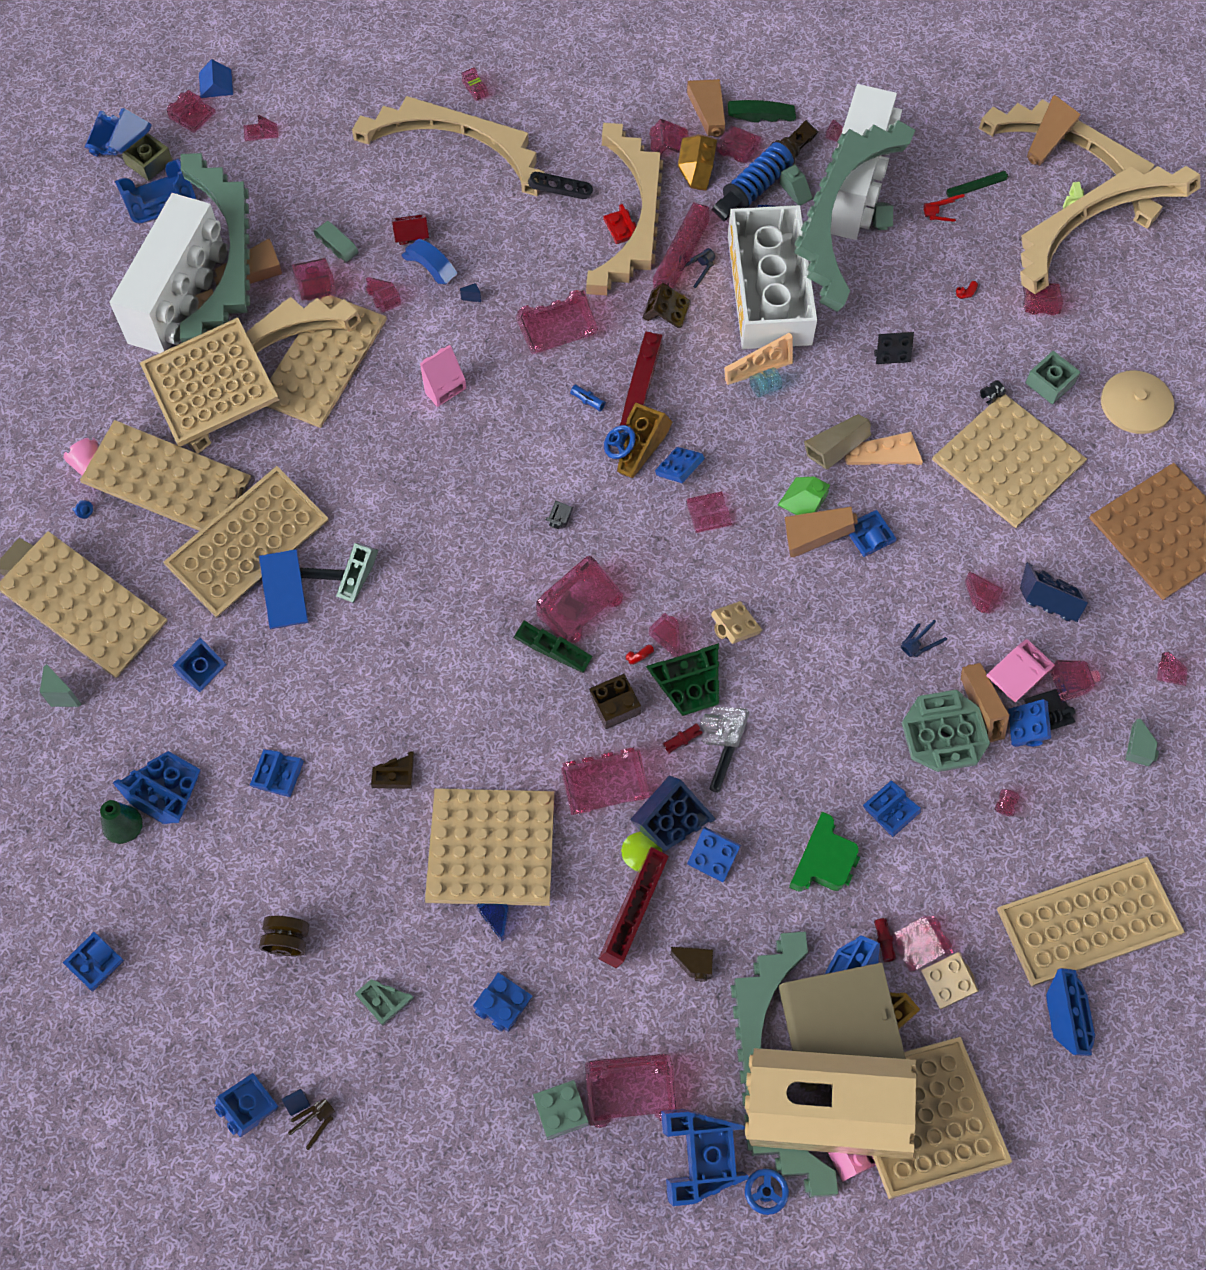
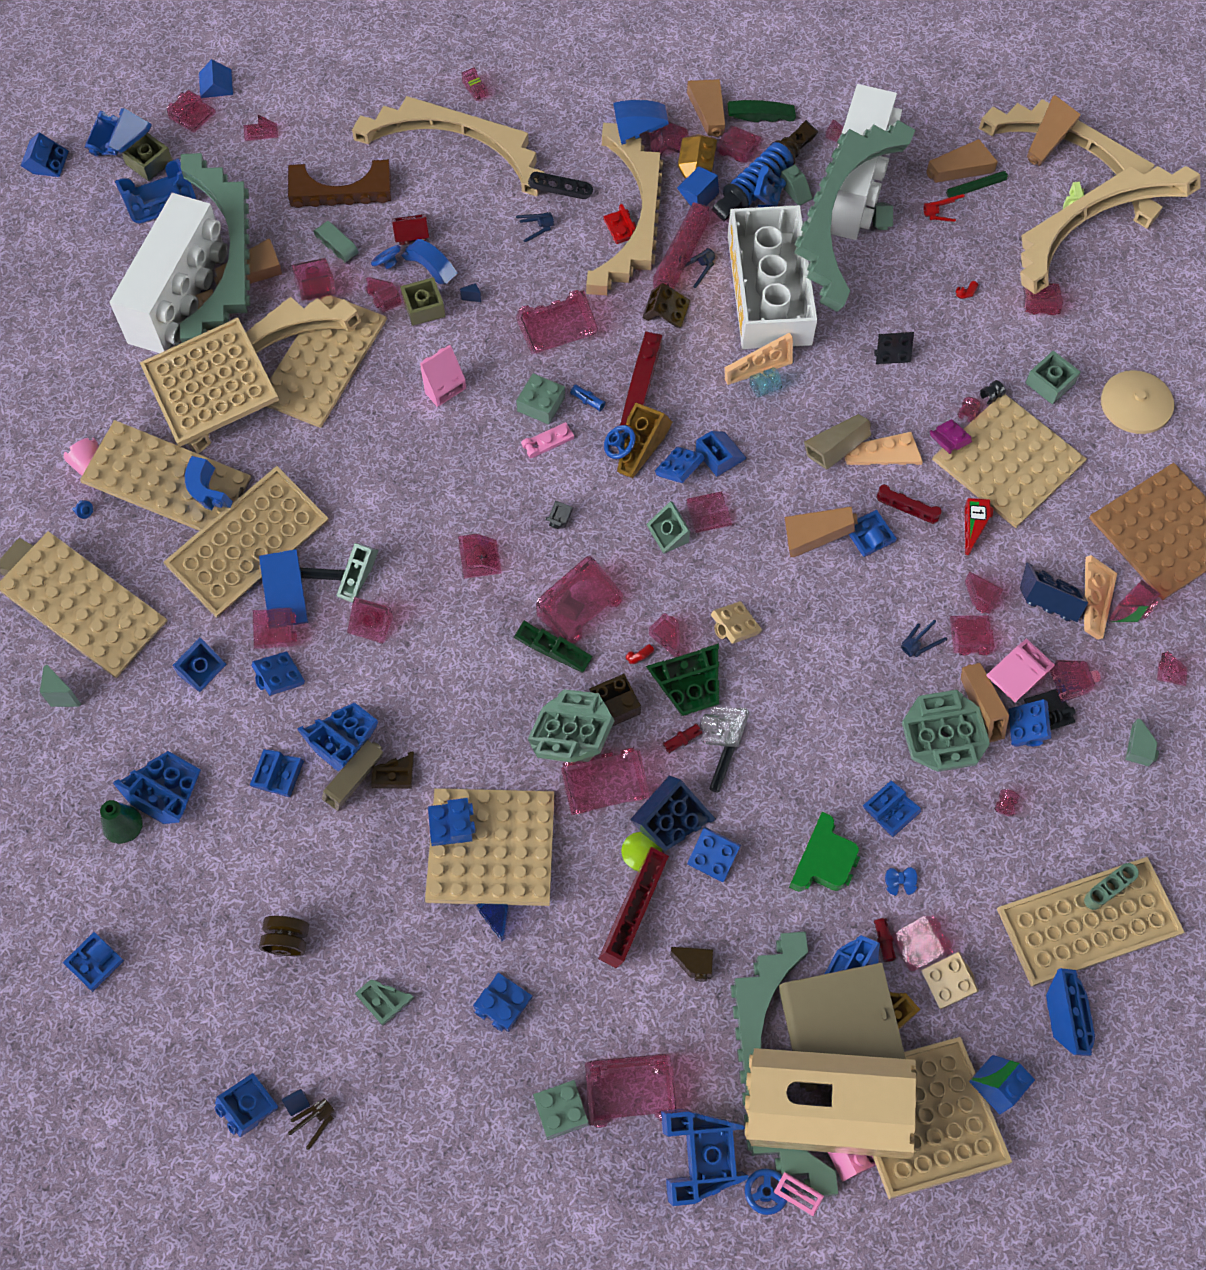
bright green slope [778,477,830,515] -> none
none -> blue slope [20,132,69,177]
none -> blue arch [185,456,233,511]
none -> blue plate [251,651,305,696]
none -> clear pink plate [252,608,297,649]
none -> reddish brown arch [288,159,392,208]
none -> blue wedge [297,702,378,771]
none -> dark tan slope [322,740,383,811]
none -> clear pink slope [347,597,394,644]
none -> blue piece [371,245,401,269]
none -> olive brick [400,277,445,326]
none -> blue plate [428,798,476,846]
none -> clear pink slope [458,534,501,579]
none -> dark blue plant [516,212,554,242]
none -> sand green brick [516,373,565,425]
none -> bright pink plate [521,422,574,459]
none -> sand green piece [528,689,614,763]
none -> blue wedge [613,100,669,145]
none -> sand green slope [646,501,690,554]
none -> blue slope [677,166,719,214]
none -> blue slope [695,431,746,477]
none -> blue plate [754,166,786,207]
none -> bright pink tile [774,1172,824,1216]
none -> dark red plate [876,484,942,524]
none -> blue piece [885,867,917,896]
none -> medium nougat slope [926,139,998,183]
none -> magenta plate [929,419,972,454]
none -> clear pink plate [950,615,995,655]
none -> clear pink wheel [957,397,981,422]
none -> red slope [965,498,993,555]
none -> blue slope [969,1055,1035,1115]
none -> light nougat wing [1084,555,1117,639]
none -> sand green beam [1084,863,1139,910]
none -> clear pink slope [1108,580,1160,622]

